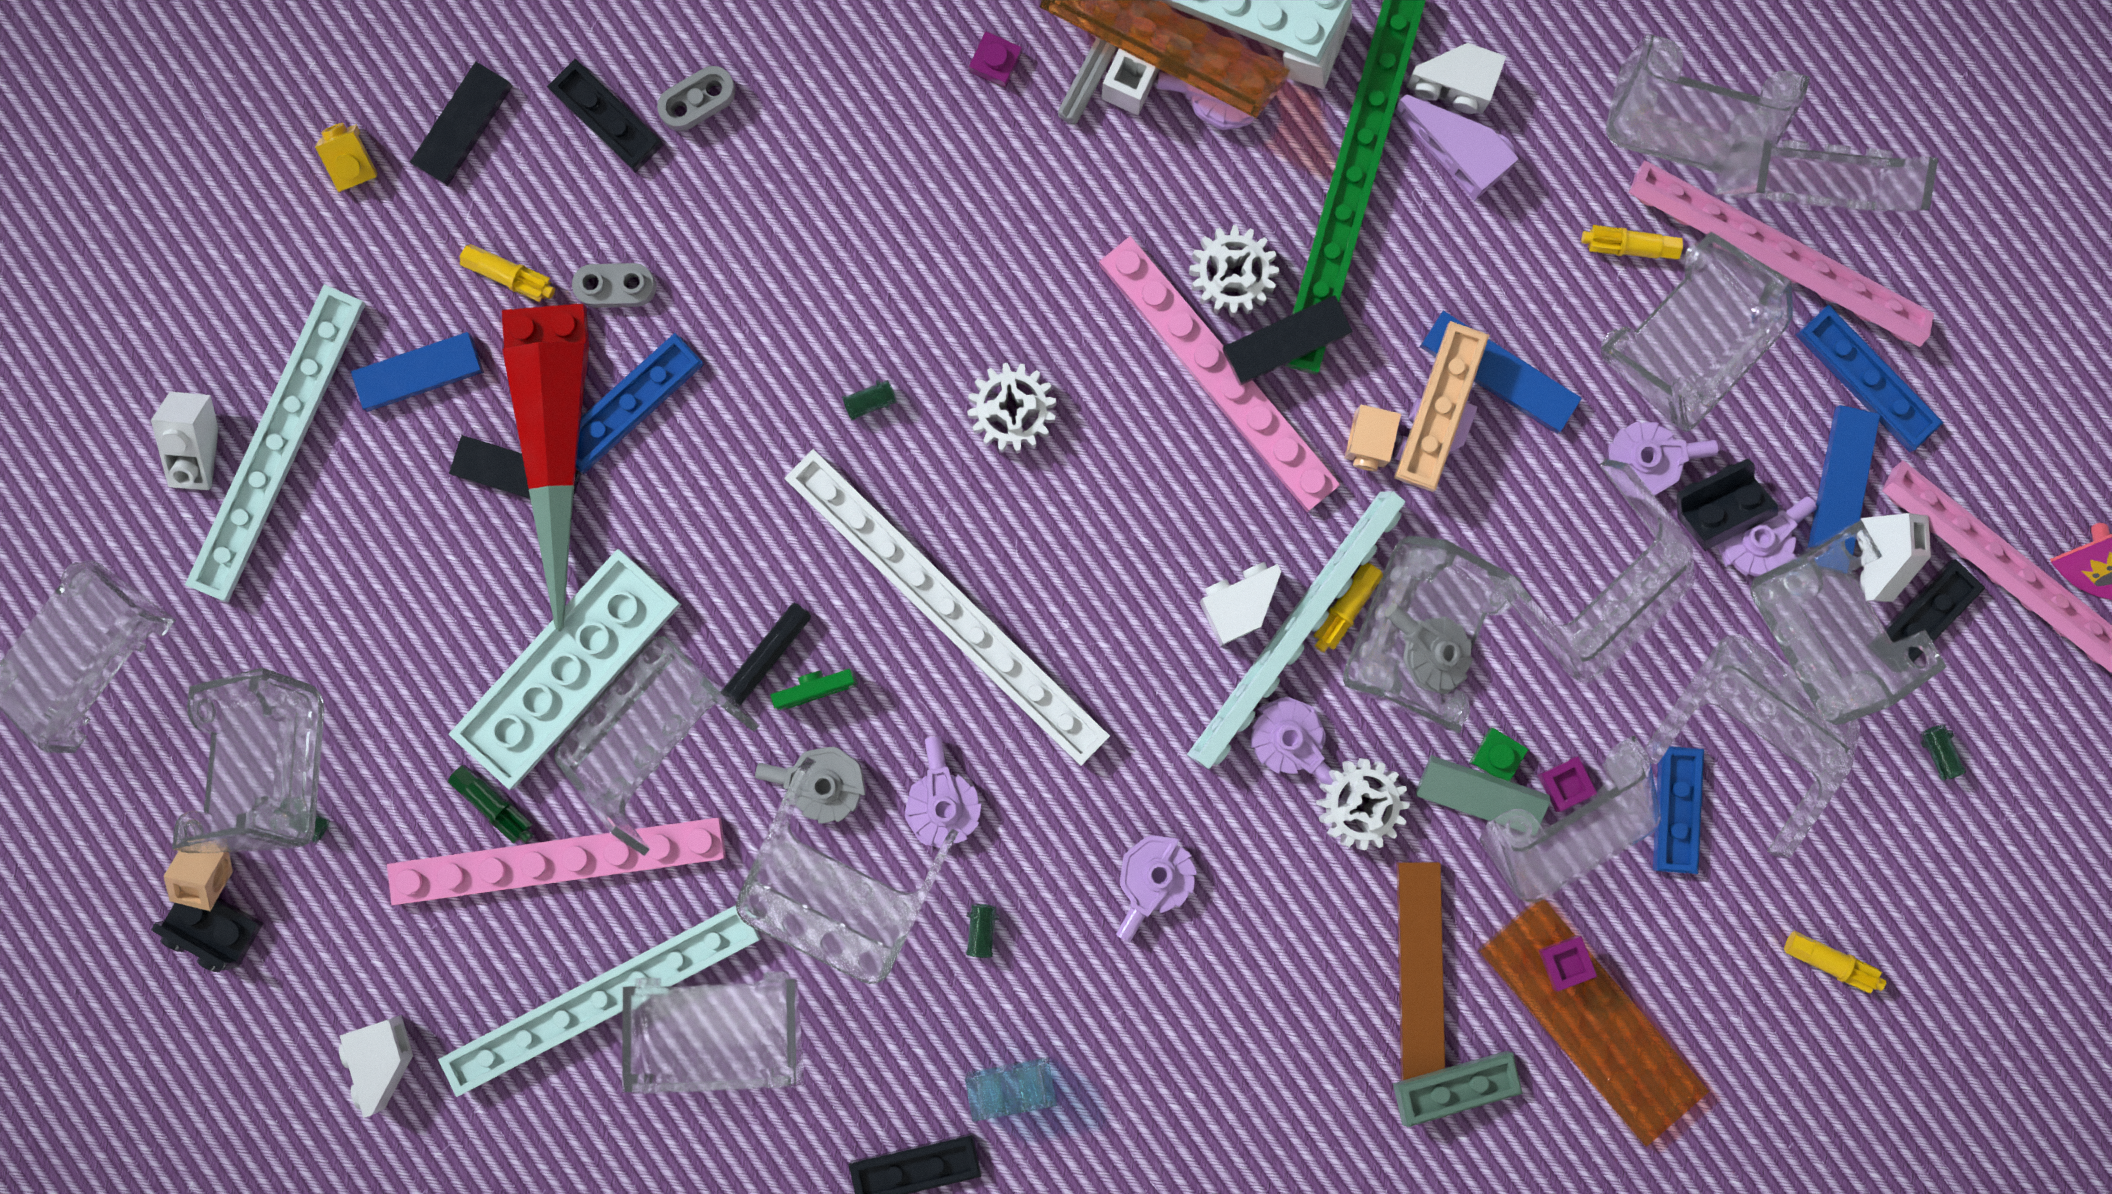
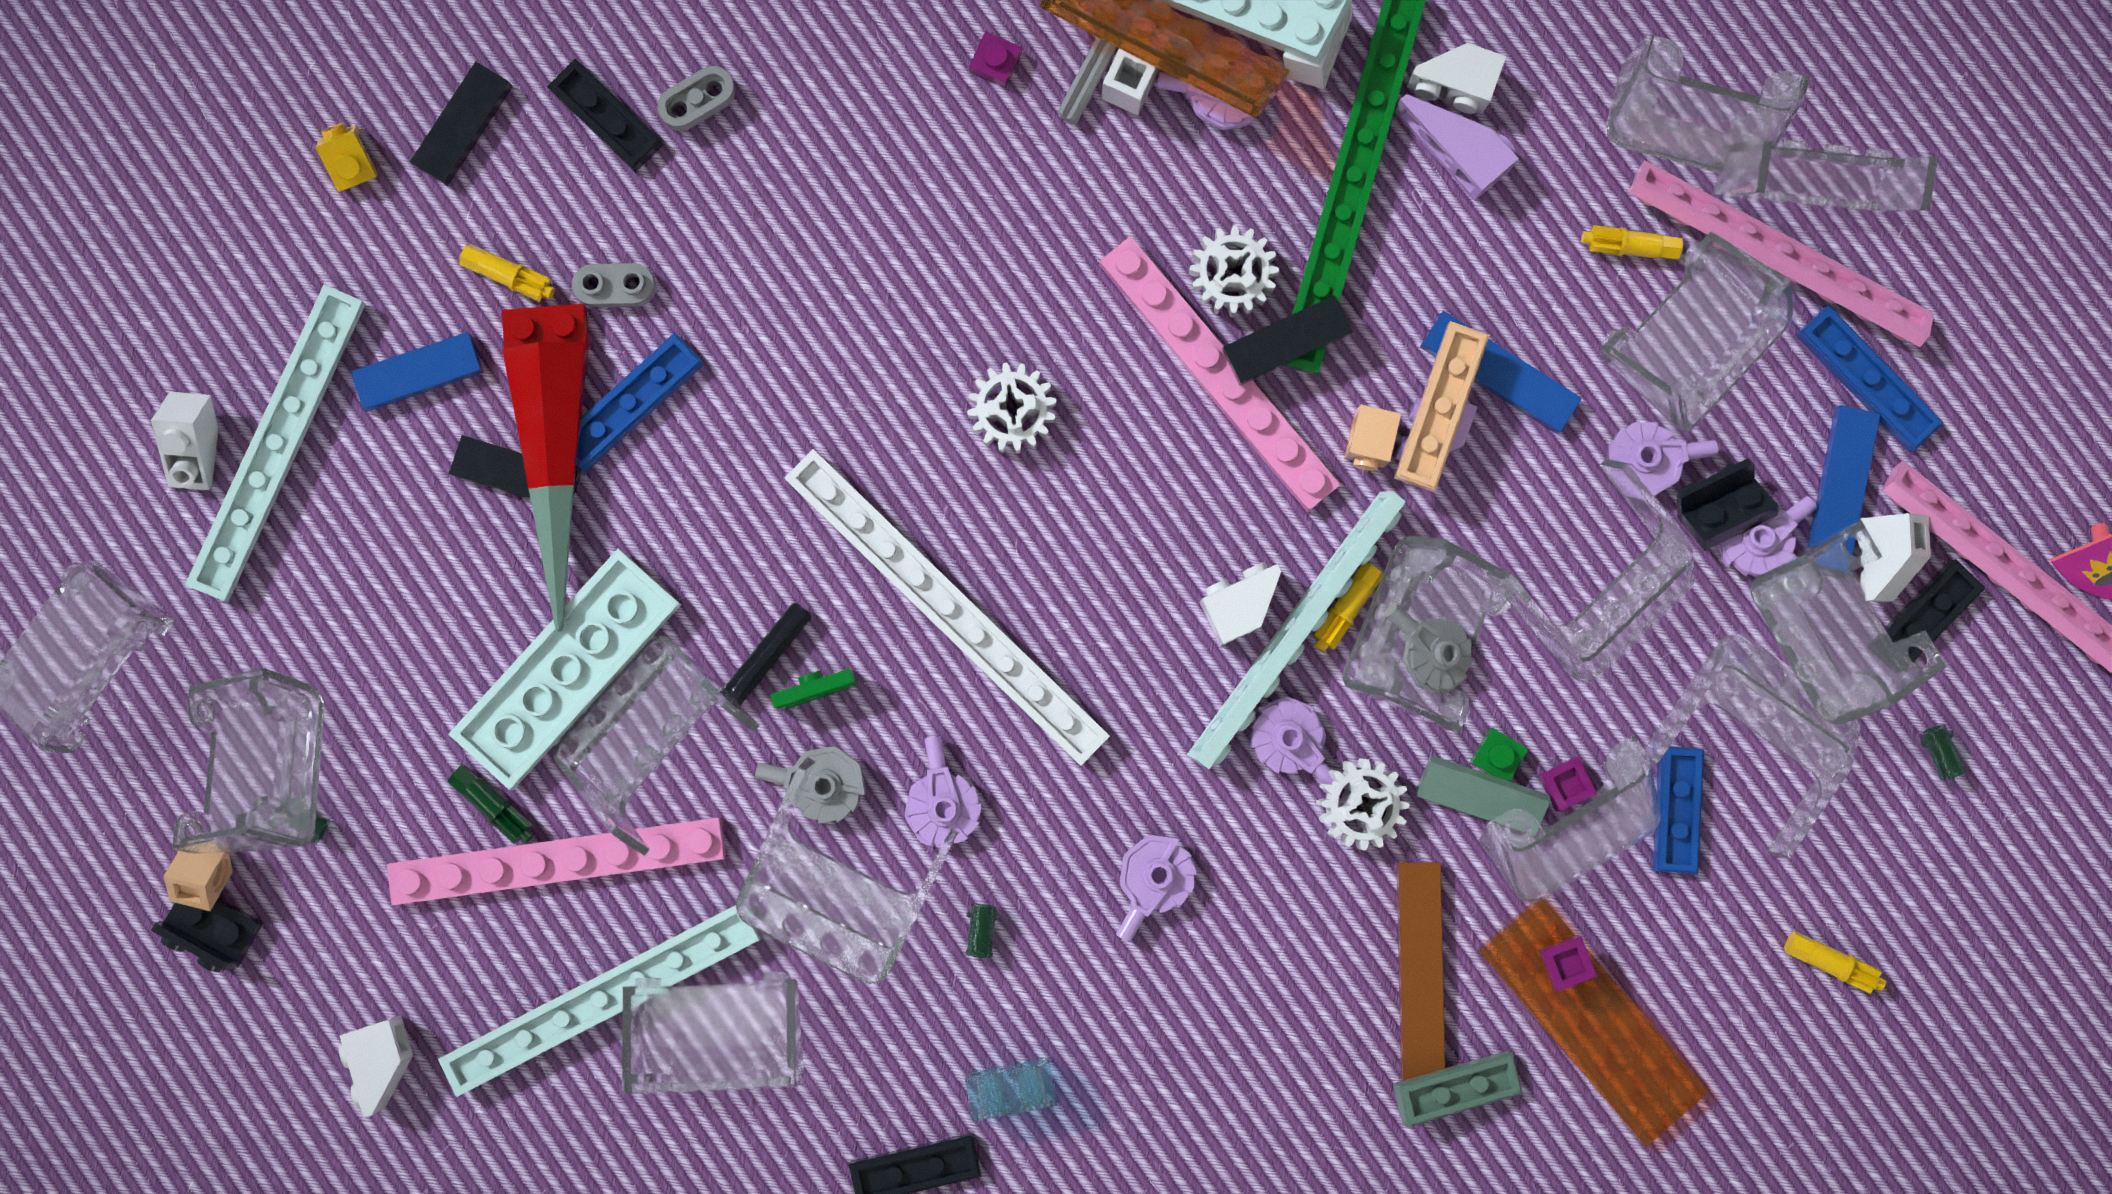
clear green pin [842,379,897,421] -> none

